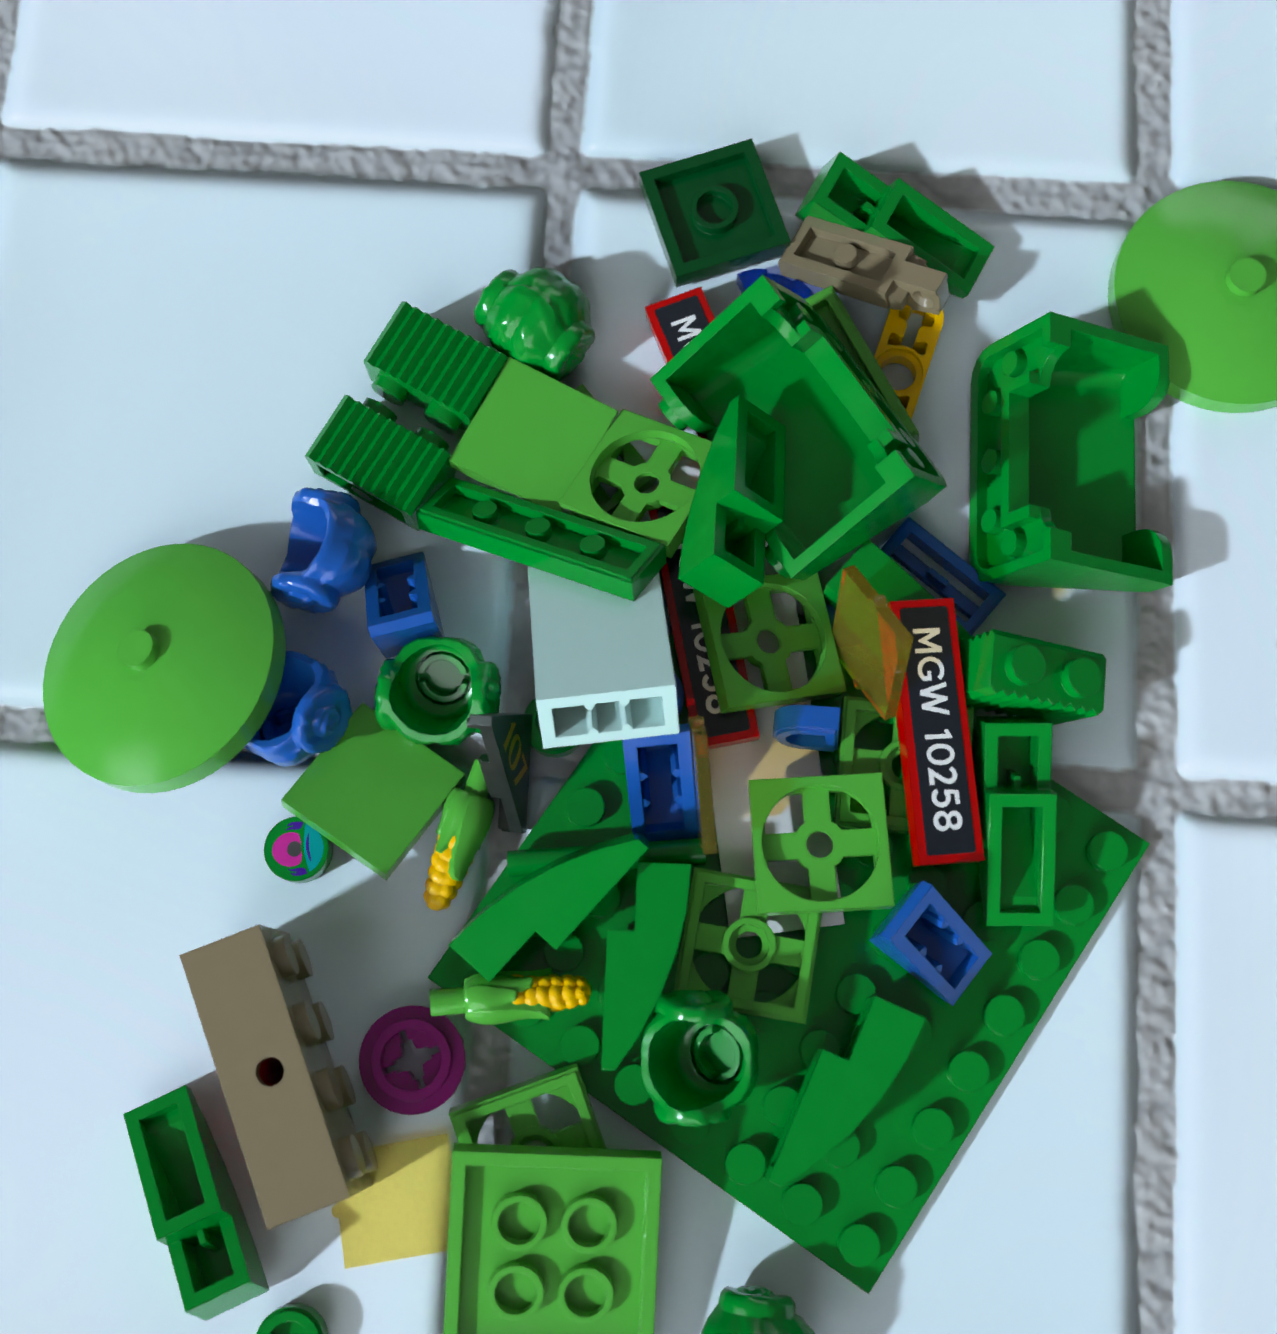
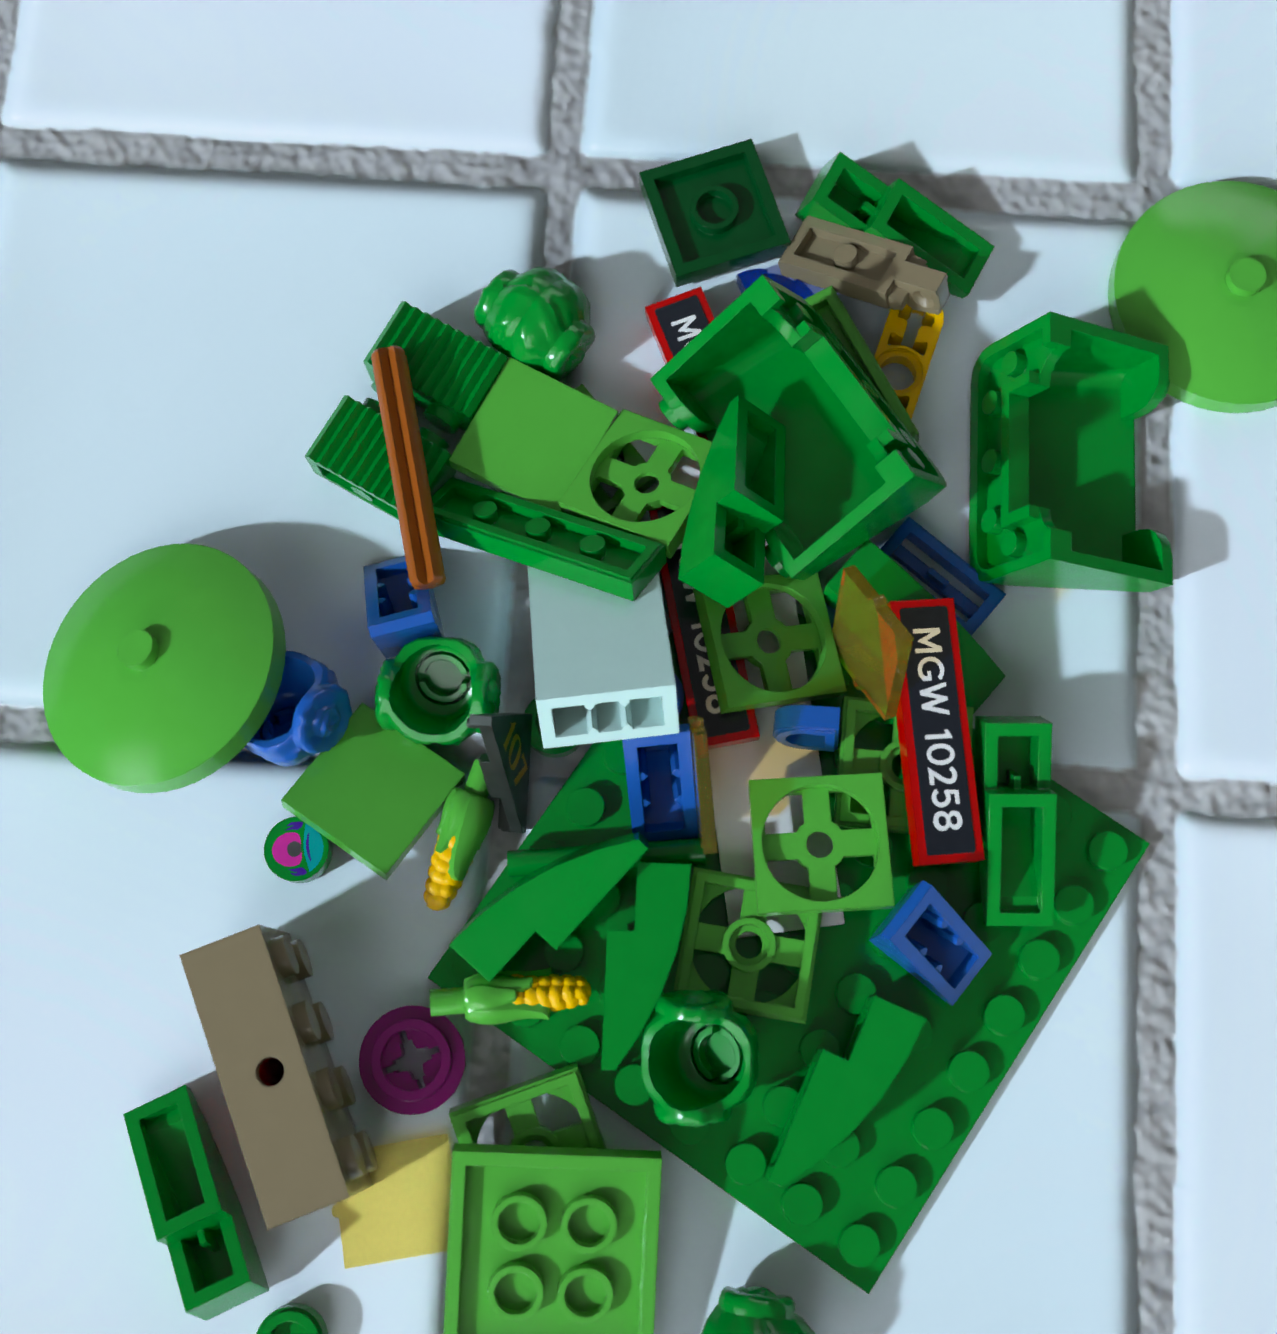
blue hair [270,487,377,614] -> none
green brick [959,629,1106,725] -> none
none -> dark orange axle [371,345,446,590]

